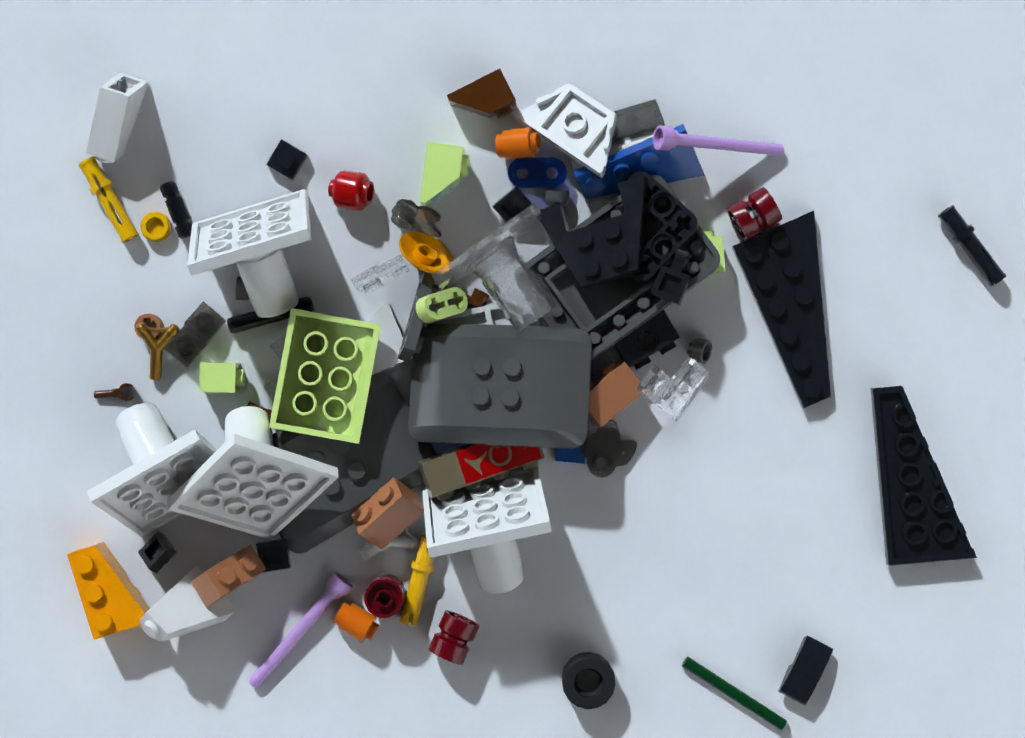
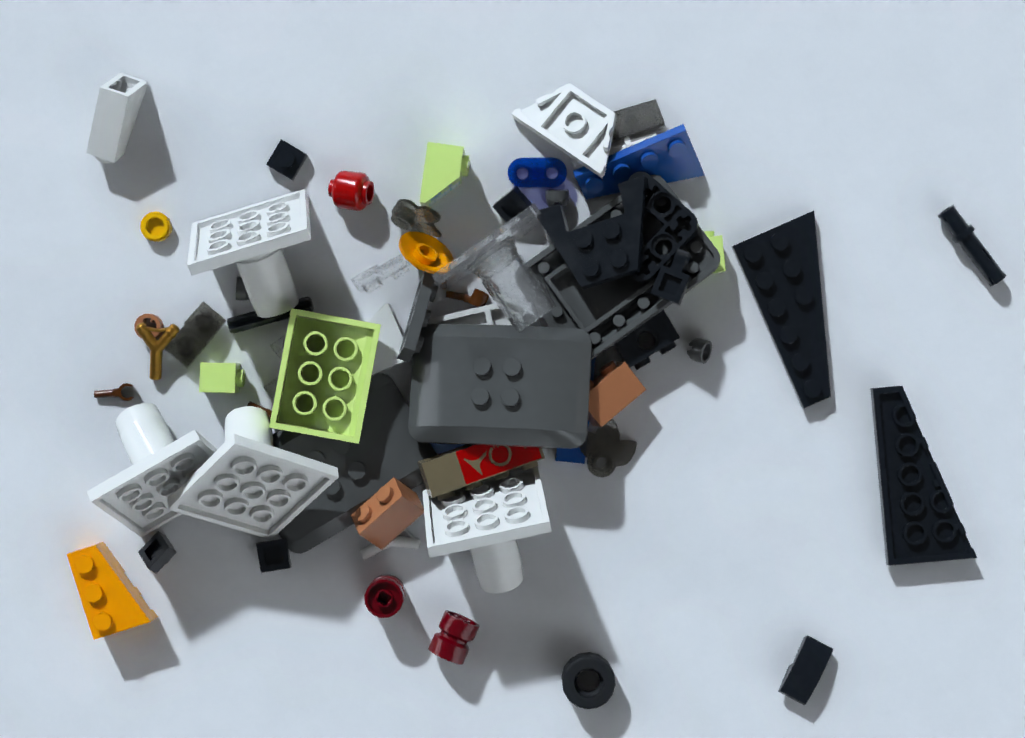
yellow pin [78,156,139,243] -> none
white slope [139,566,238,642] -> none
black axle [160,181,192,239] -> none
nougat brick [191,544,266,607] -> none
lavender piece [249,572,353,687] -> none
orange brick [333,602,379,643] -> none
yellow pin [399,535,435,626] -> none
yellowish green beam [416,287,468,323] -> none
reddish brown slope [447,68,516,119] -> none
orange brick [495,127,541,160] -> none
clear plate [636,356,712,421] -> none
lavender piece [653,125,784,156] -> none
dark green piece [682,656,787,730] -> none
dark red wheel [727,187,782,241] -> none

